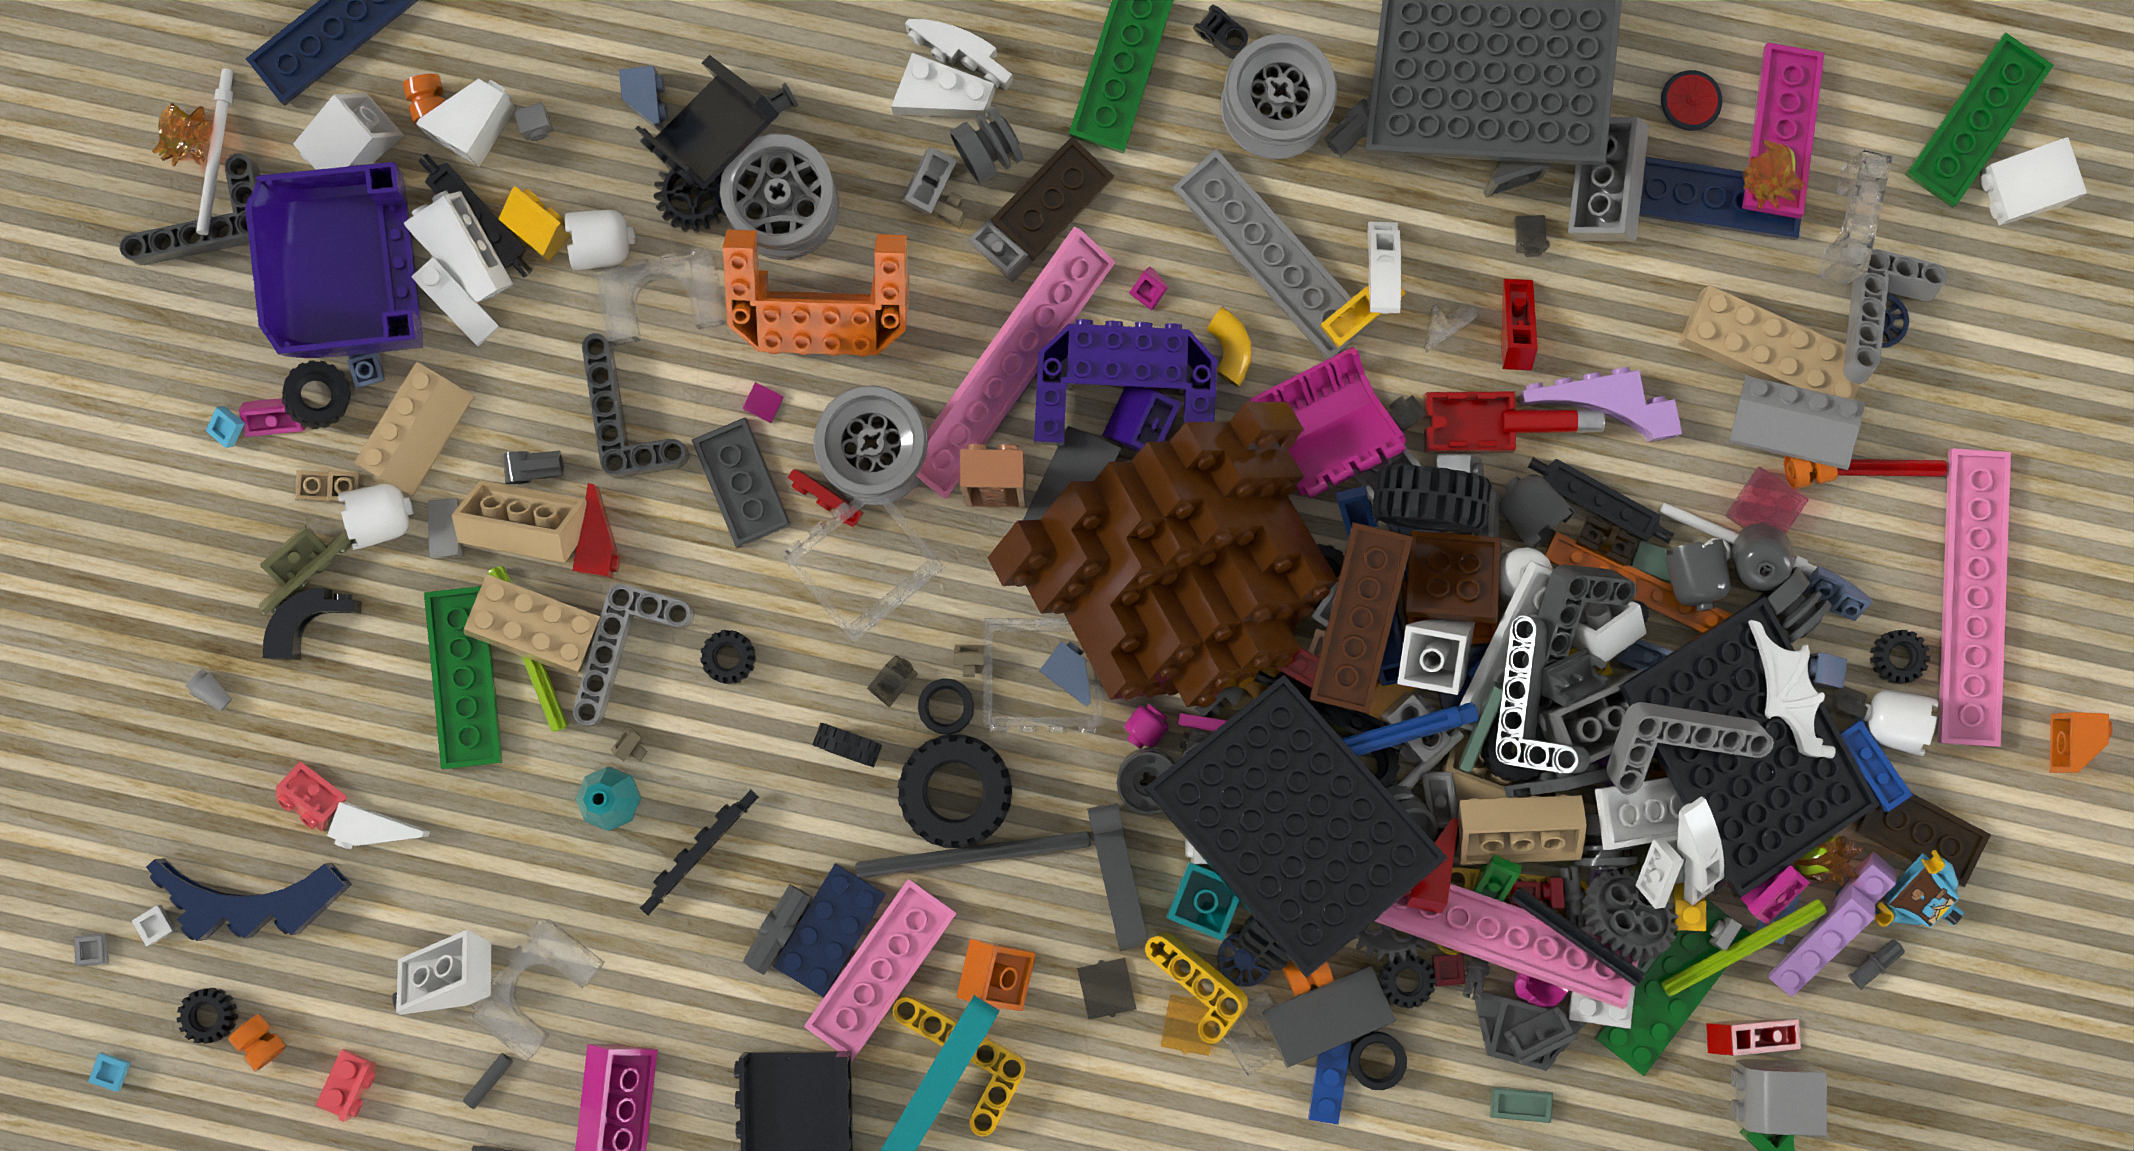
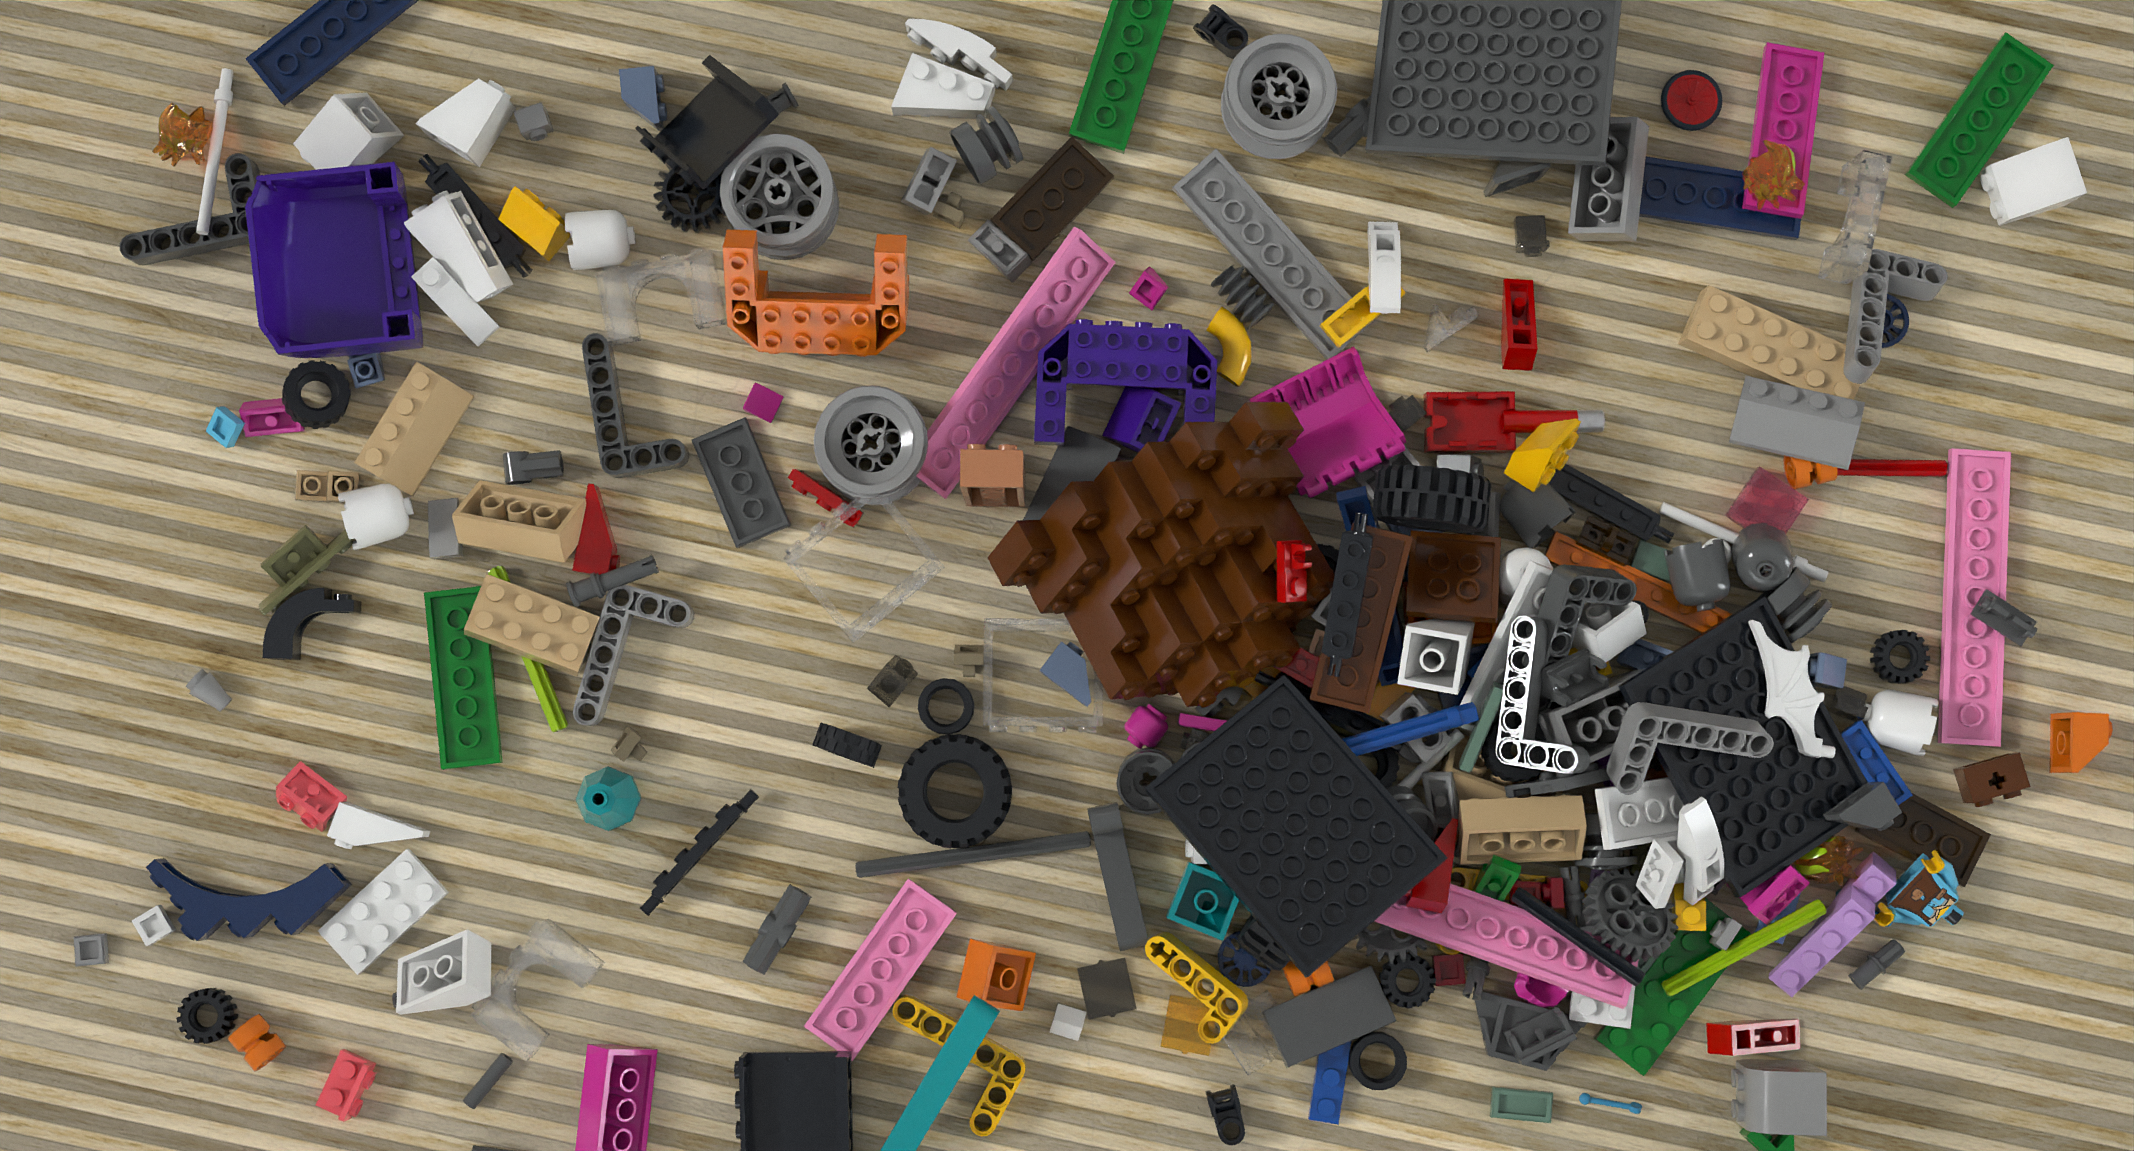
medium azure plate [88,1052,131,1092] -> none
orange wheel [402,73,446,126] -> none
black tyre [700,630,756,684] -> none
dark blue plate [773,863,886,998] -> none
lavender arch [1518,367,1682,443] -> none
sand blue slope [1804,566,1872,621] -> none
none -> white plate [318,849,449,975]
none -> dark grey pin [566,555,659,607]
none -> white slope [1050,1003,1087,1041]
none -> black piece [1205,1084,1245,1145]
none -> dark grey piece [1211,265,1274,330]
none -> red plate [1277,540,1312,603]
none -> black plate [1321,512,1374,677]
none -> yellow slope [1504,419,1581,492]
none -> dark azure hinge [1579,1093,1642,1114]
none -> dark grey slope [1823,782,1902,831]
none -> reddish brown brick [1953,752,2031,807]
none -> dark grey hinge [1970,589,2037,647]

